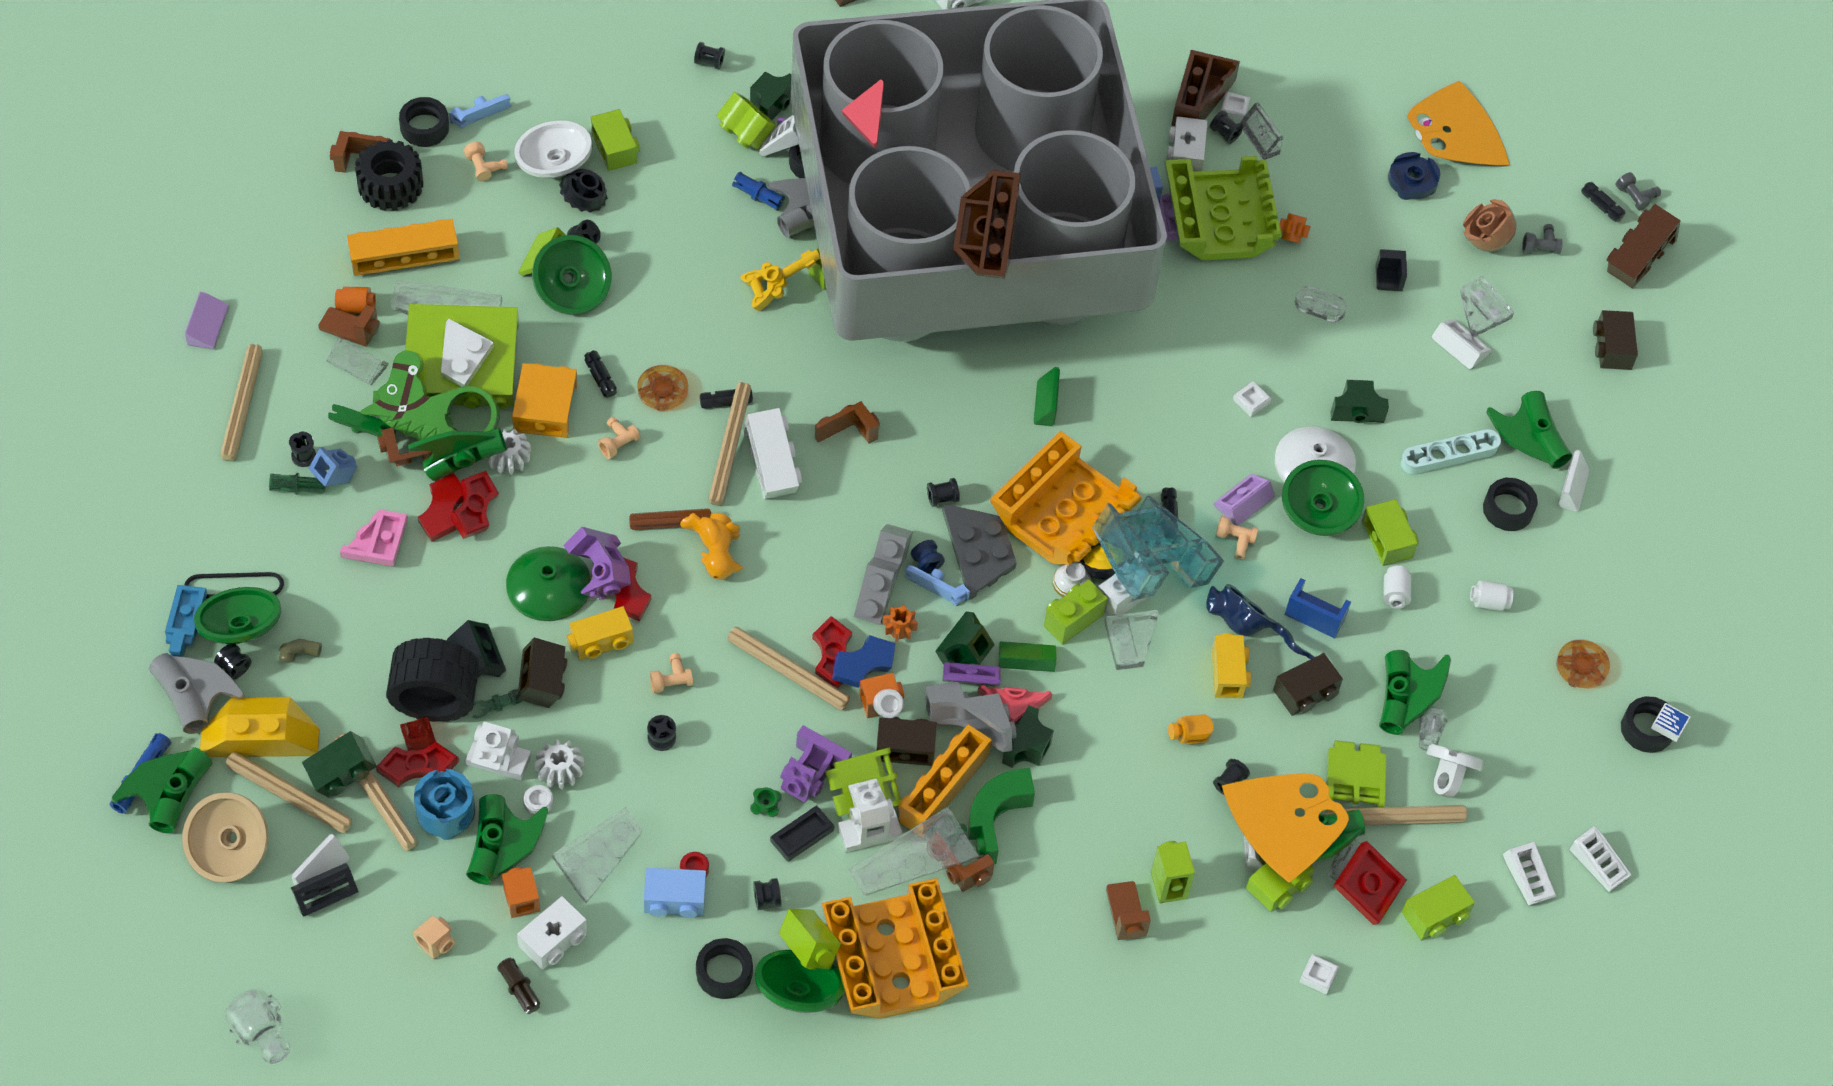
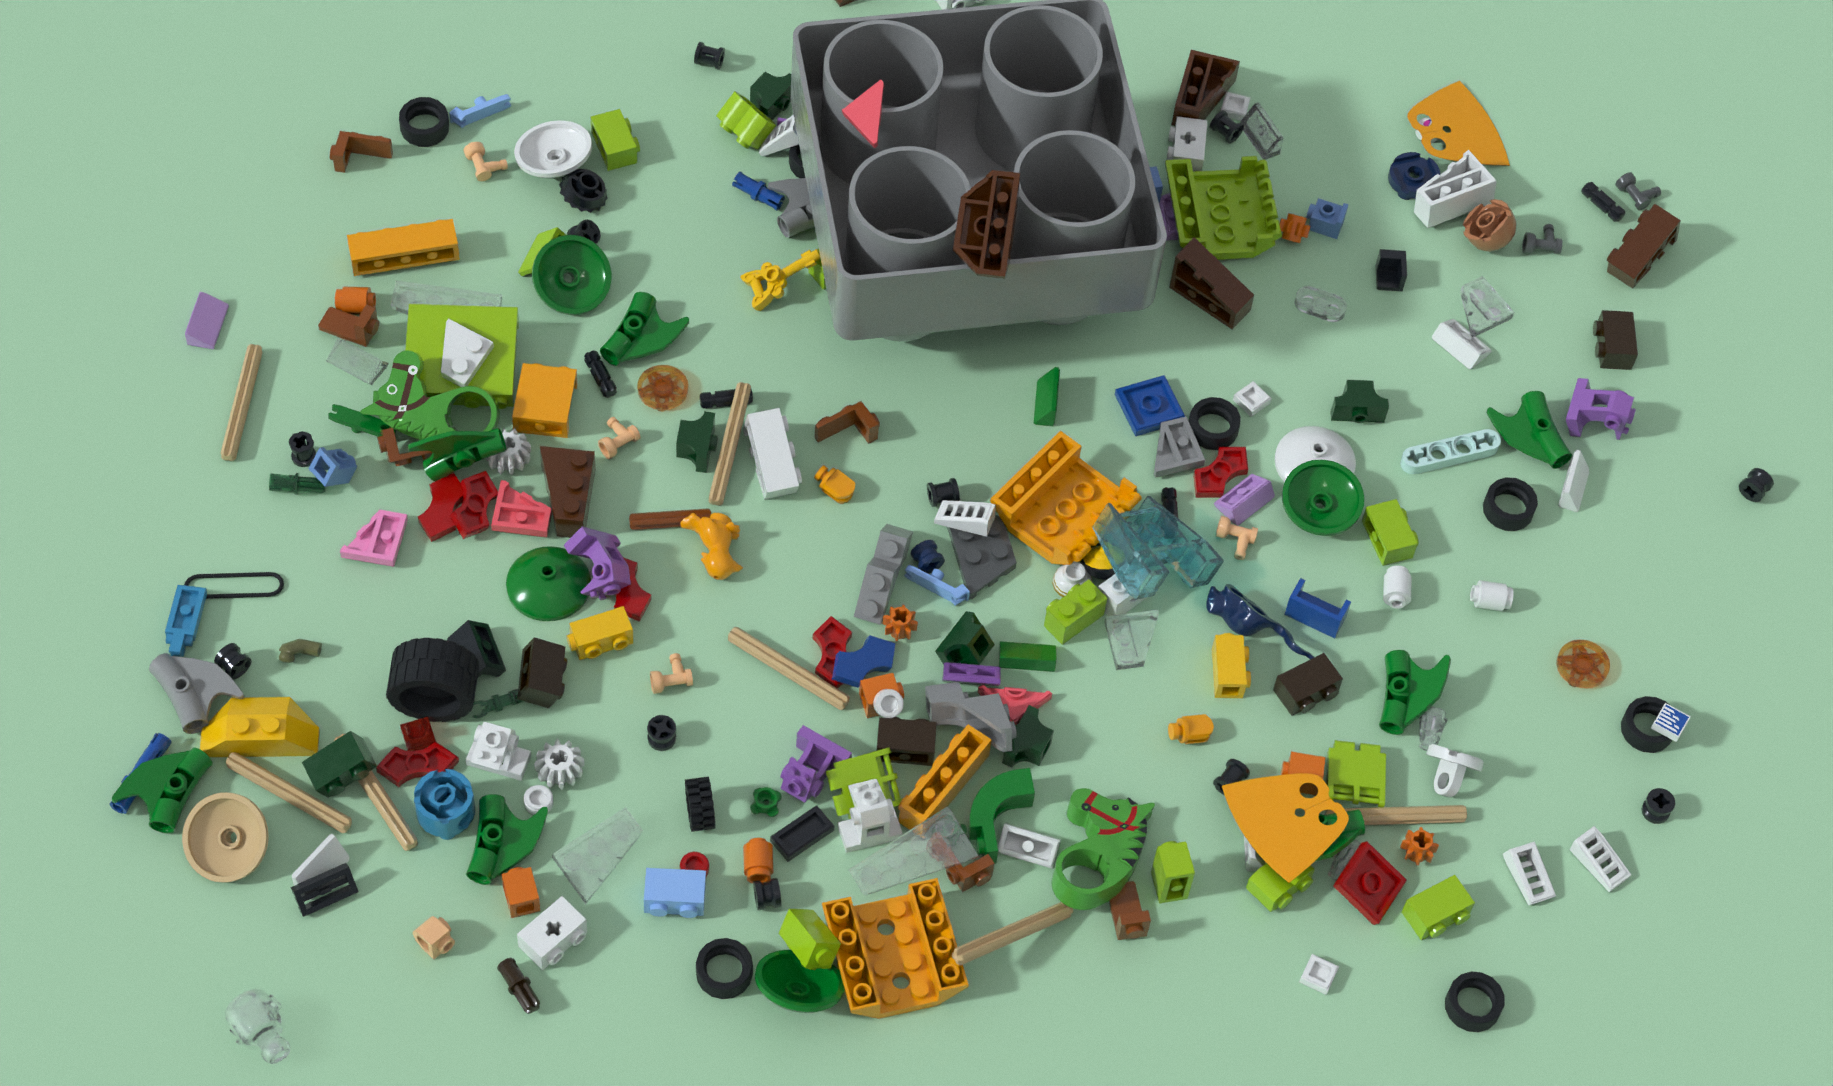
green dish [194,587,281,644] -> none
black tyre [355,140,424,211] -> none
none -> coral wing [491,480,552,537]
none -> reddish brown wedge [540,446,596,538]
none -> green pin [600,292,689,366]
none -> dark green brick [676,411,718,473]
none -> black tyre [685,776,715,832]
none -> orange brick [743,838,774,883]
none -> light orange arm [814,465,855,504]
none -> white slope [934,500,996,537]
none -> tan axle [952,902,1073,965]
none -> white slope [998,823,1061,869]
none -> bright green animal [1051,788,1155,910]
none -> blue tile [1114,375,1186,437]
none -> light grey wing [1154,416,1205,478]
none -> reddish brown wedge [1169,237,1254,330]
none -> black tyre [1189,397,1241,450]
none -> red tile [1193,447,1248,498]
none -> orange brick [1281,751,1325,795]
none -> medium blue brick [1306,198,1349,239]
none -> orange gear [1400,827,1439,866]
none -> white wedge [1414,150,1497,228]
none -> black tyre [1445,971,1505,1032]
none -> medium lavender tile [1566,378,1636,440]
none -> black wheel [1641,788,1675,824]
none -> black wheel [1739,468,1774,502]

